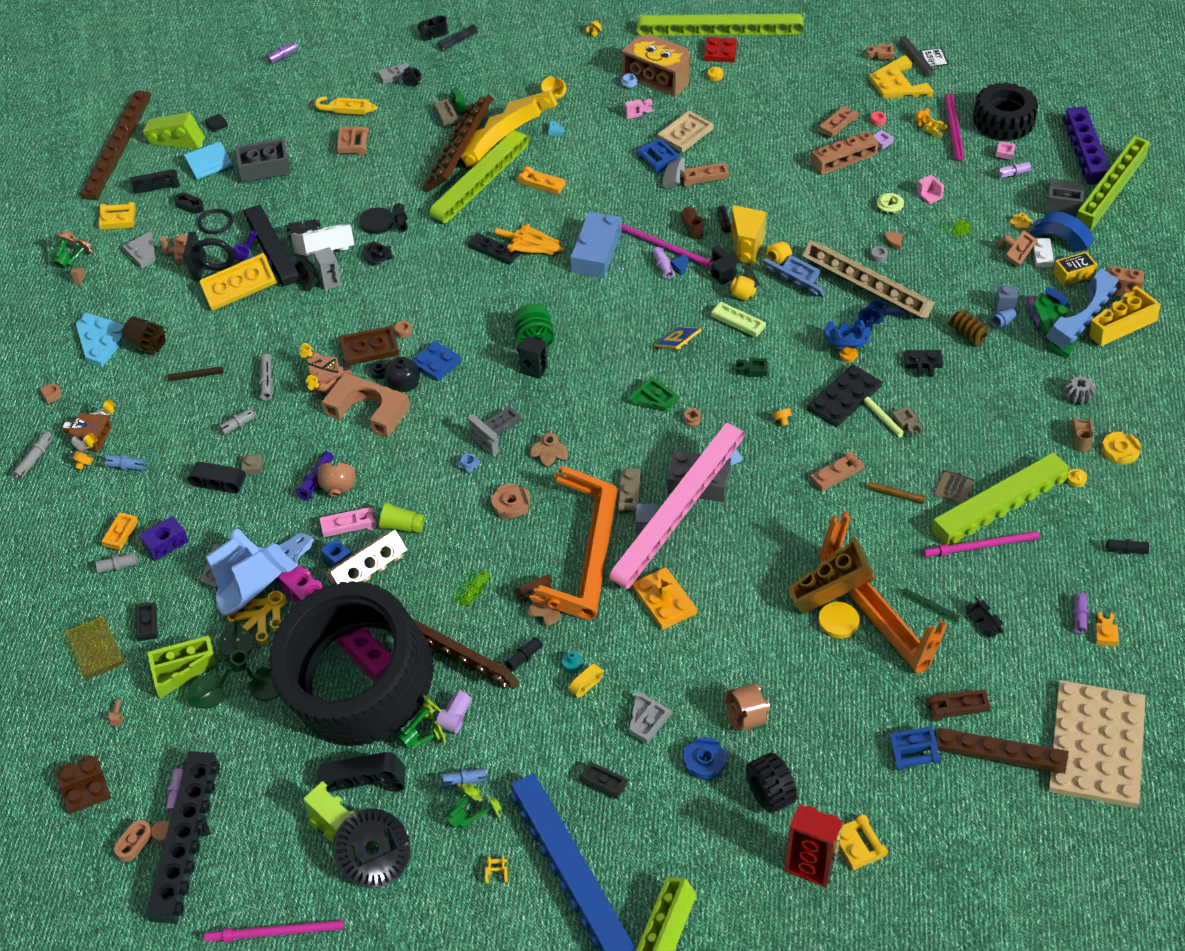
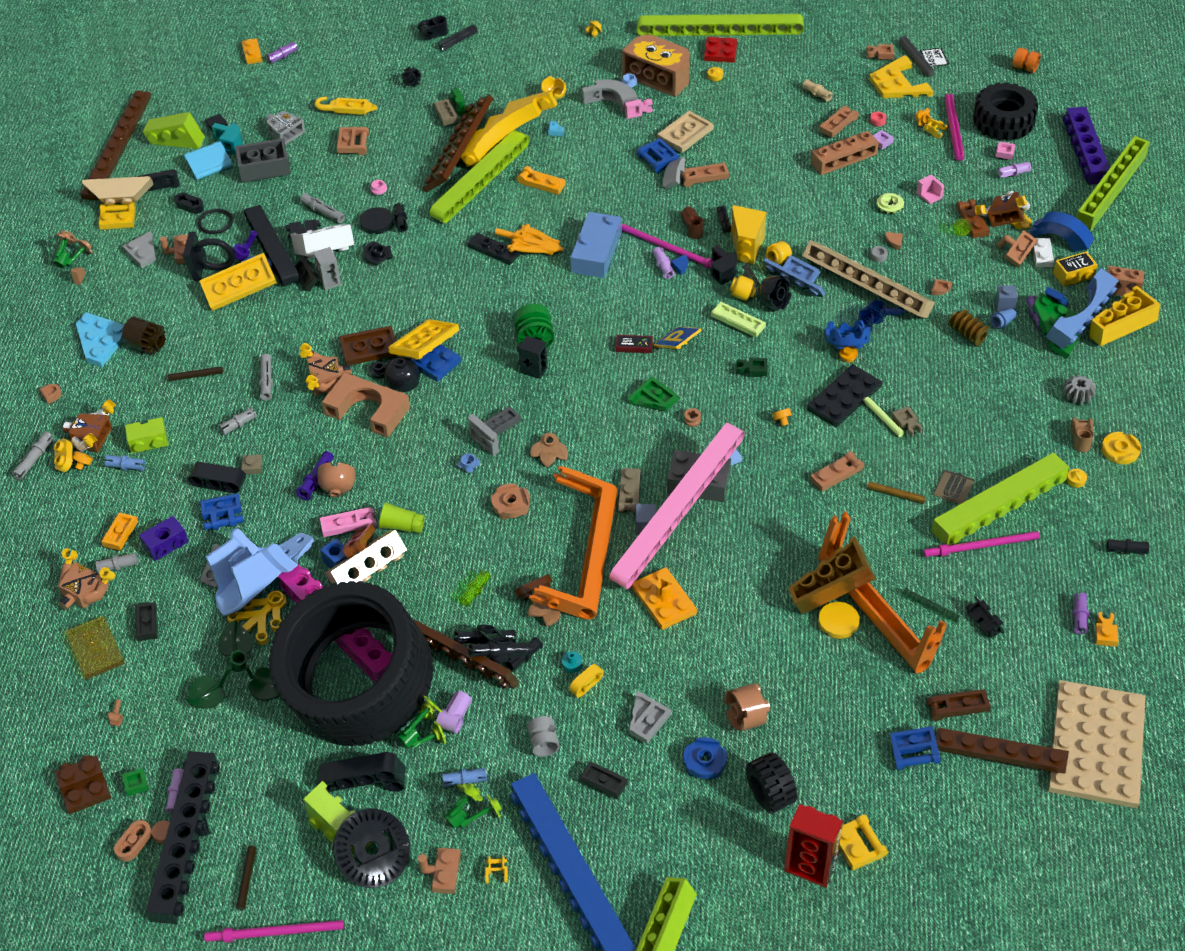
lime wedge [147,636,217,699] -> none
light grey plate [378,63,410,84] -> none
nougat tile [394,321,412,338] -> none
black hinge [904,350,943,377] -> none
dark grey slope [1045,178,1084,217] -> none
none -> yellow plate [54,438,73,473]
none -> nougat torso [58,548,115,610]
none -> tan wedge [82,176,153,205]
none -> green plate [122,768,149,796]
none -> lime brick [125,417,169,453]
none -> blue plate [200,493,244,530]
none -> teal brick [212,123,243,155]
none -> dark brown bar [236,845,257,910]
none -> light orange plate [242,39,262,64]
none -> light grey torso [266,111,305,145]
none -> light grey pin [300,193,345,223]
none -> dark orange plate [343,523,375,558]
none -> bright pink plate [370,180,387,195]
none -> yellow plate [389,319,459,359]
none -> nougat plate [418,848,461,894]
none -> black piece [454,624,532,663]
none -> light grey wheel [527,716,560,757]
none -> light grey arch [582,80,637,113]
none -> tile [616,335,653,353]
none -> black cylinder [758,275,792,311]
none -> tan pin [802,79,833,102]
none -> nougat tile [931,279,953,295]
none -> dark orange plate [956,199,990,238]
none -> dark orange torso [975,191,1030,227]
none -> orange wheel [1012,47,1041,74]

